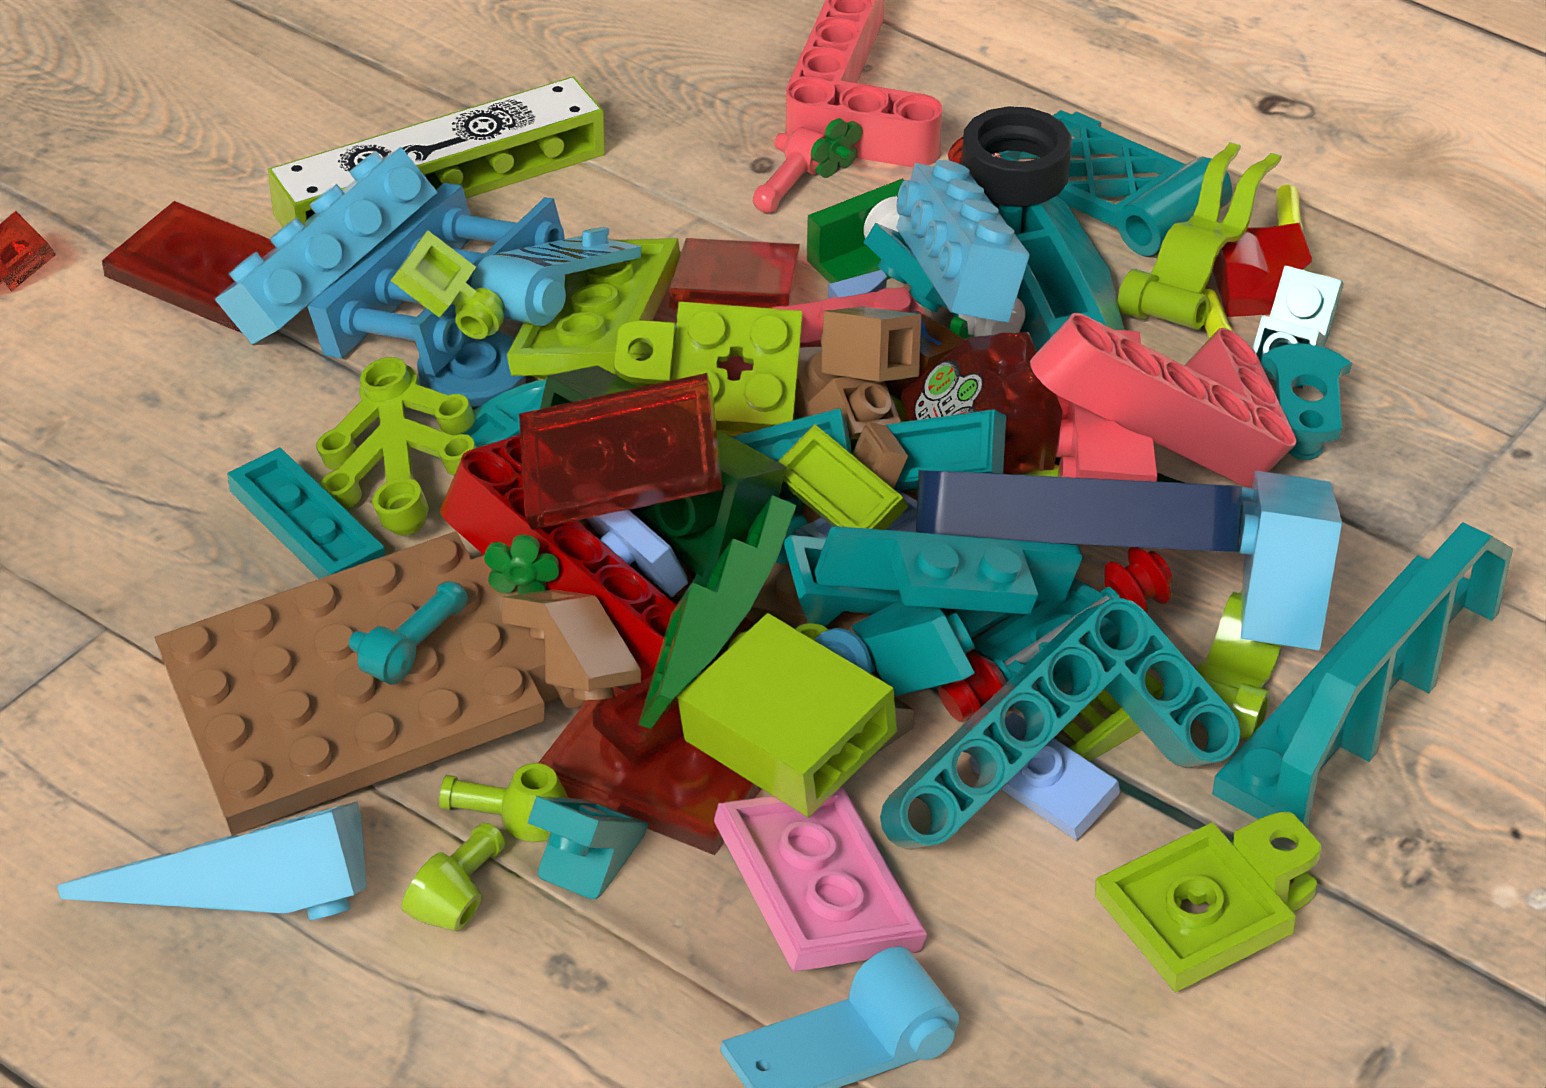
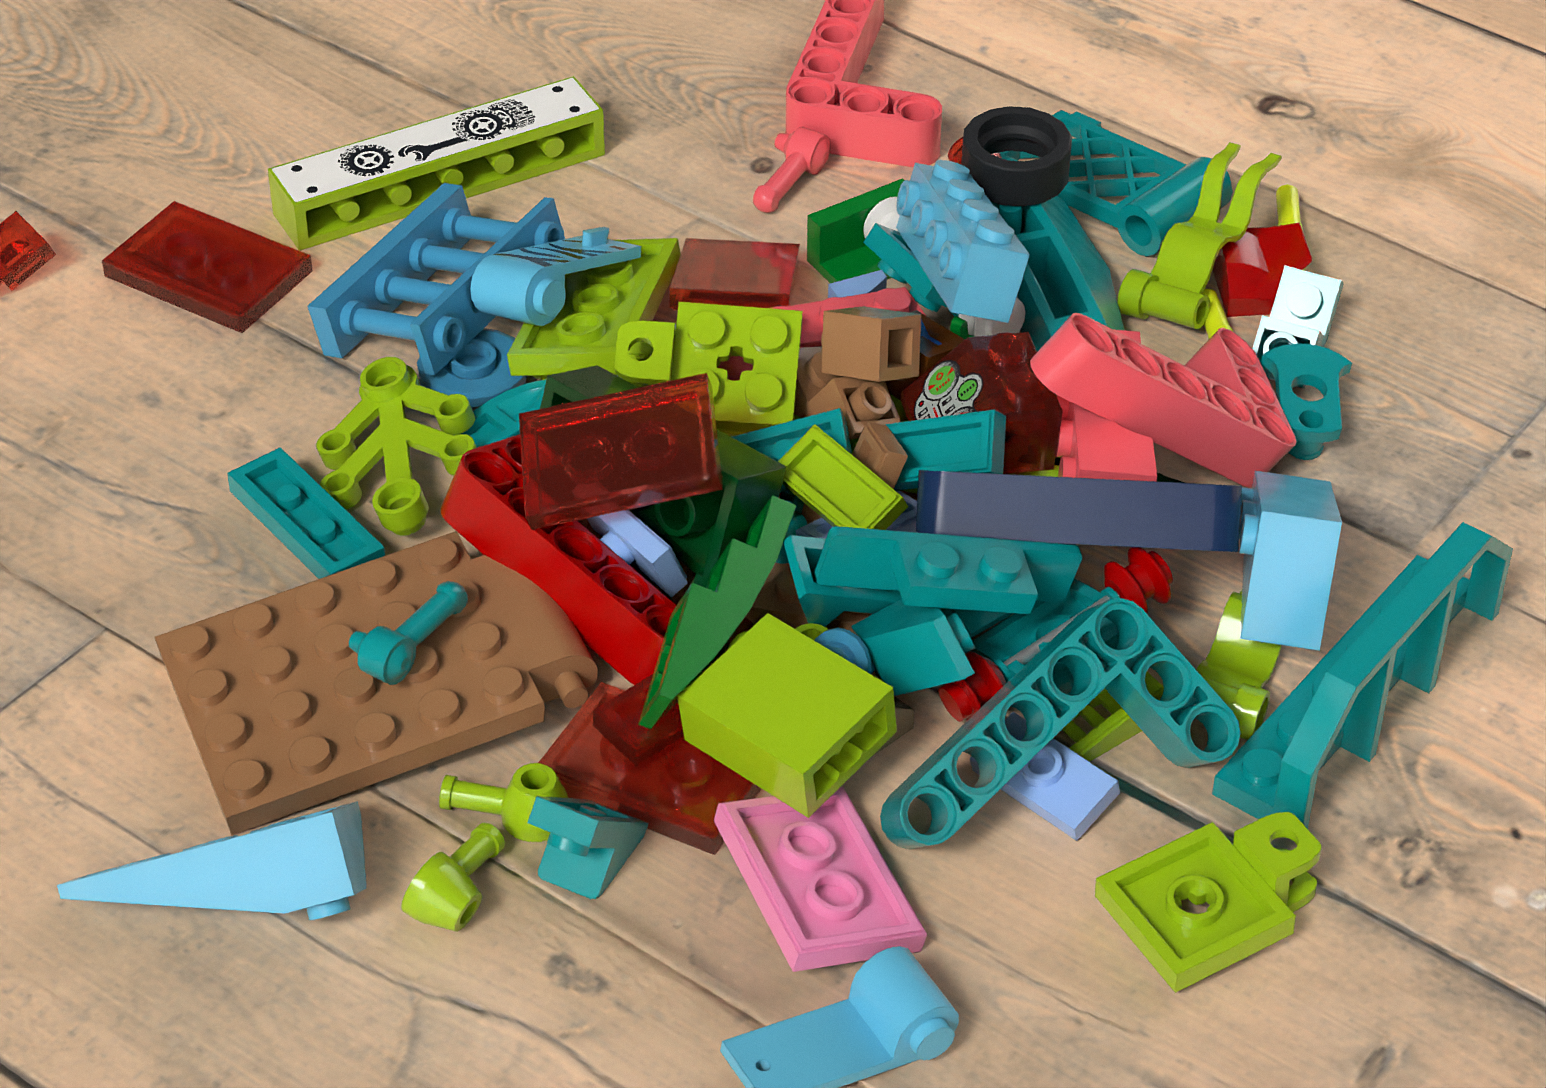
medium azure brick [215,147,437,345] -> none
lime plate [390,230,504,339] -> none
green plant [484,535,560,594] -> none
medium nougat slope [502,589,641,700] -> none
green plant [810,118,863,178] -> none

